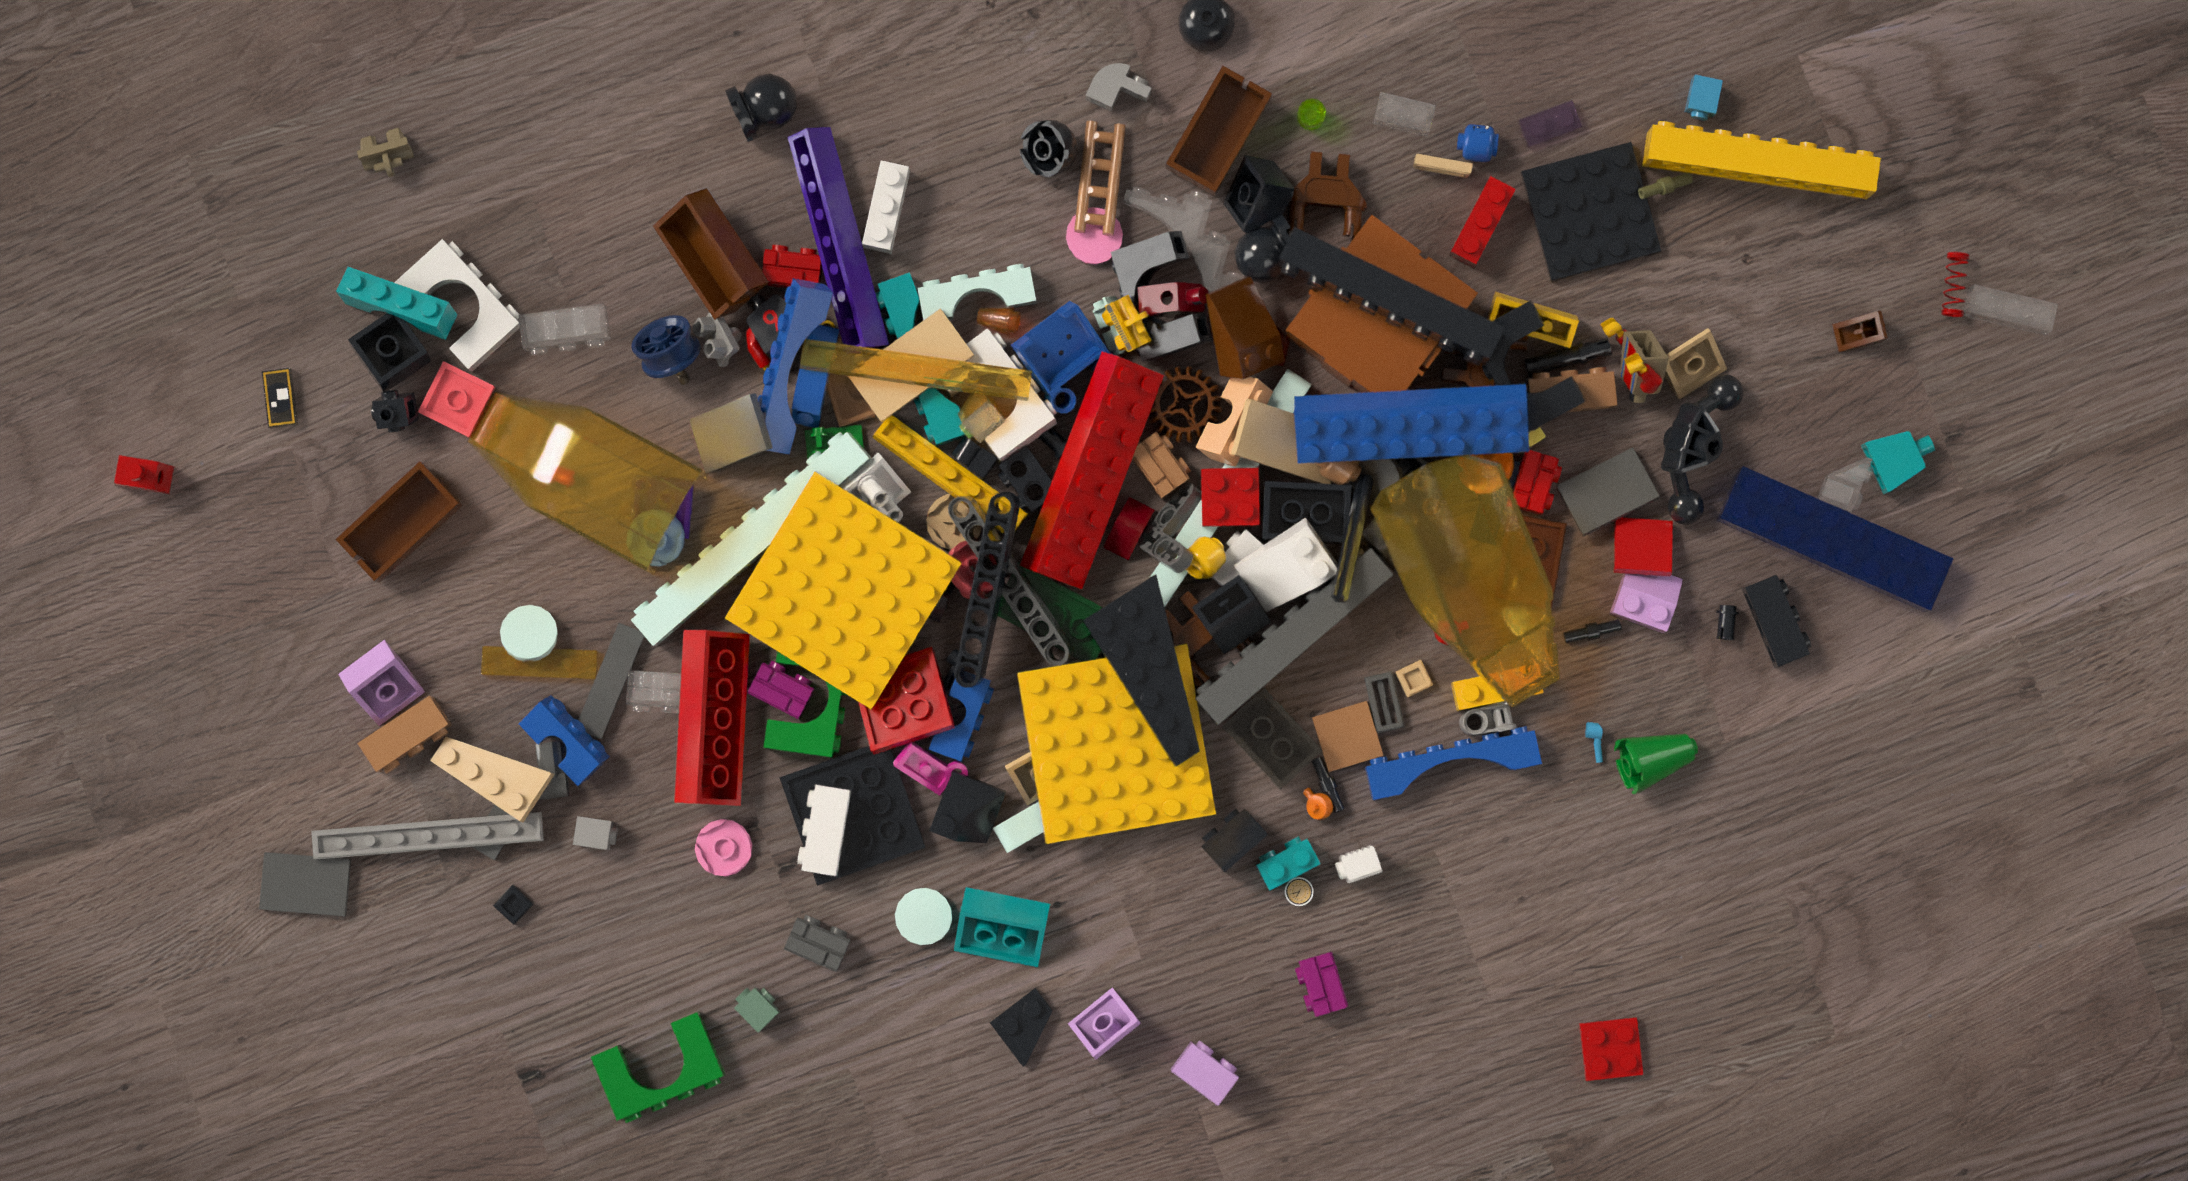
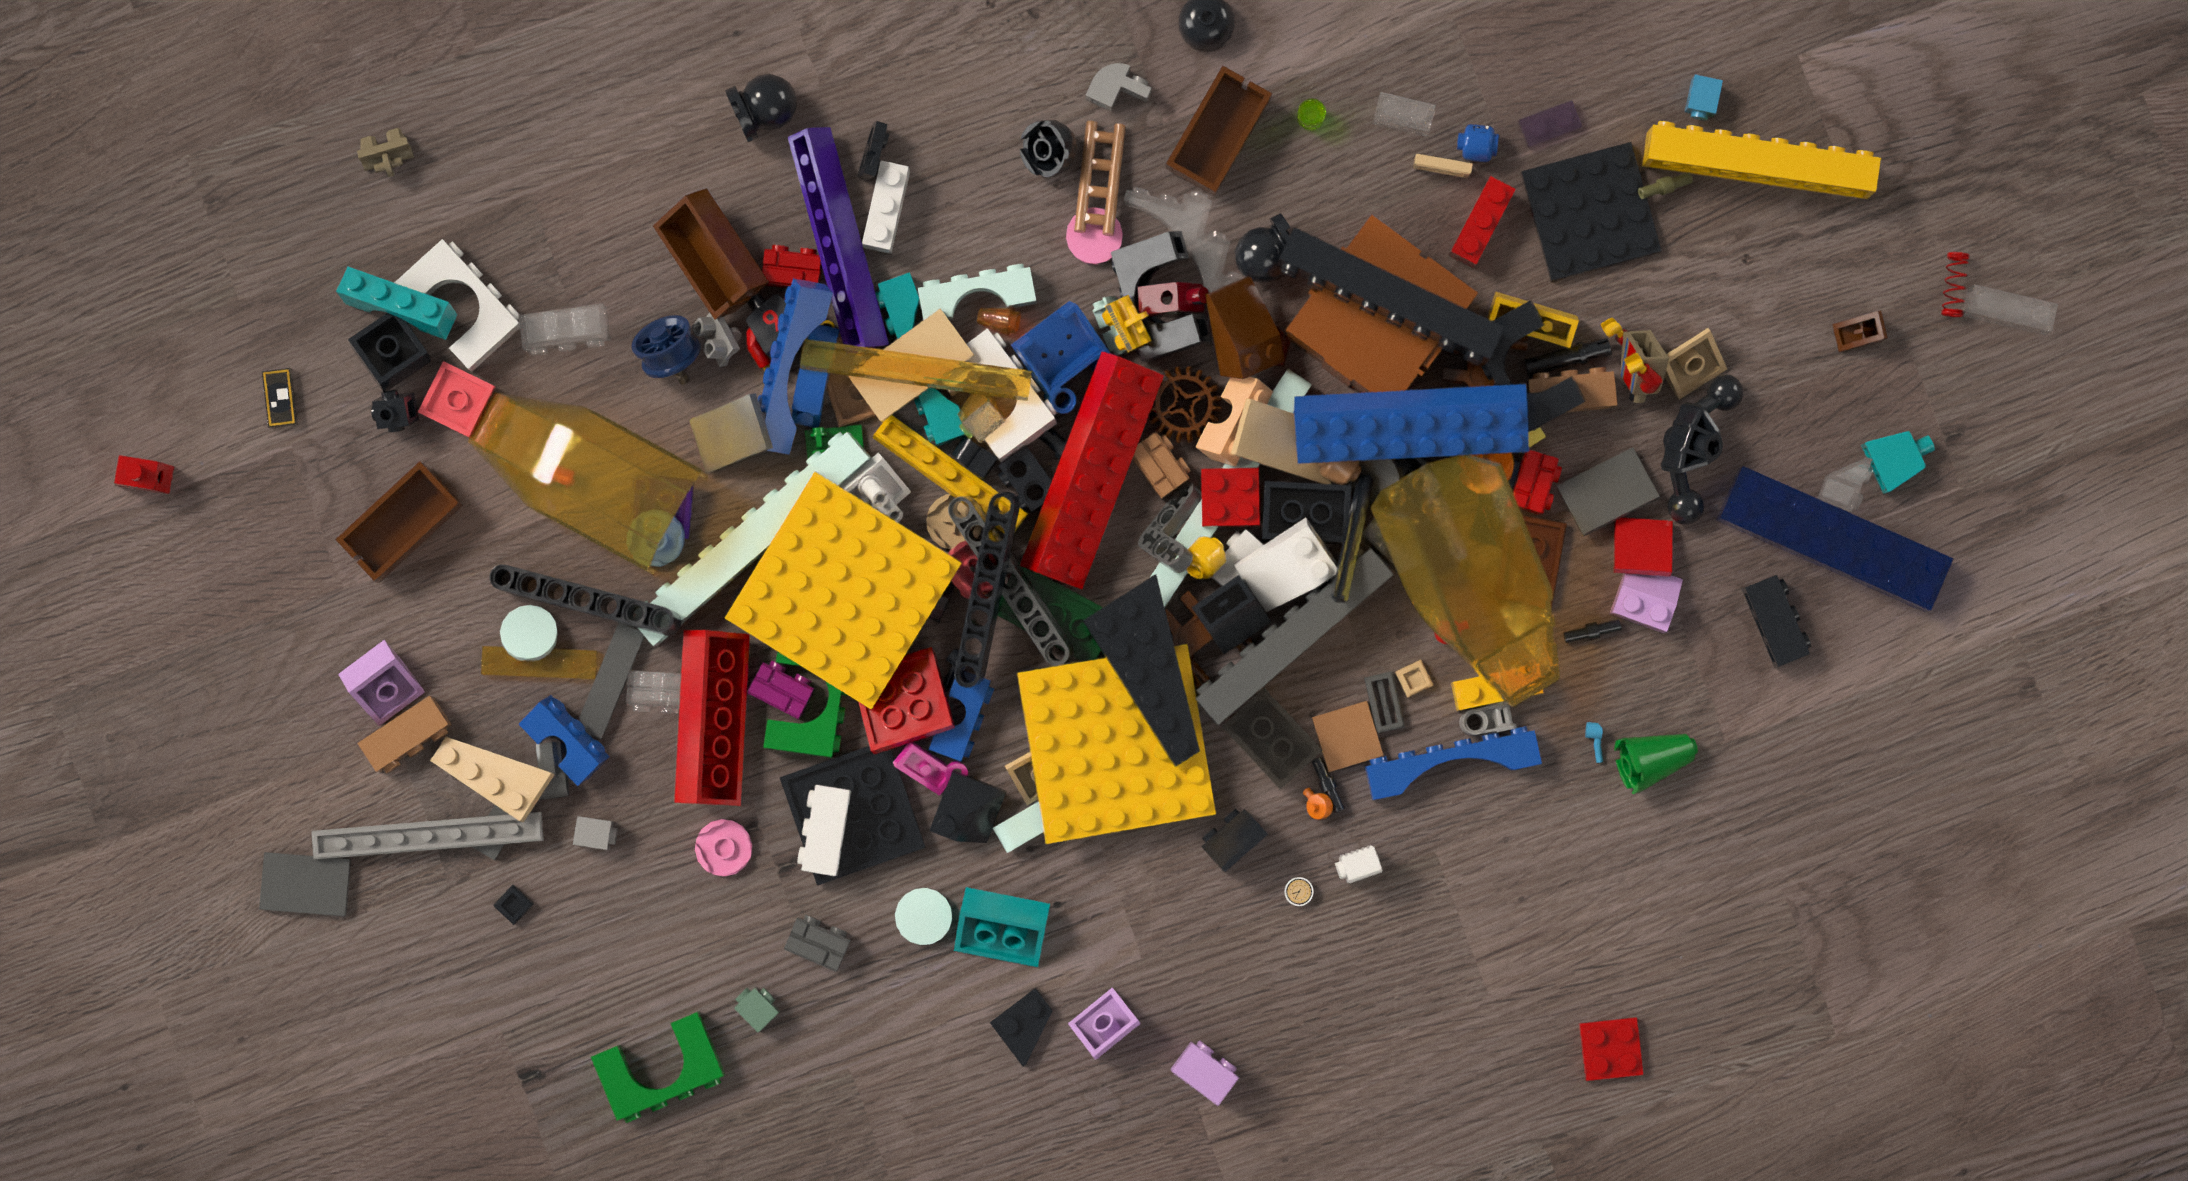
dark red slope [1103,497,1155,561] -> none
black slope [1223,155,1294,233] -> none
teal brick [1256,836,1321,891] -> none
reddish brown connector [1286,151,1367,238] -> none
magenta brick [1295,951,1349,1017] -> none
black pin [1716,605,1739,640] -> none
none -> black beam [489,564,681,636]
none -> black wing [856,121,890,181]

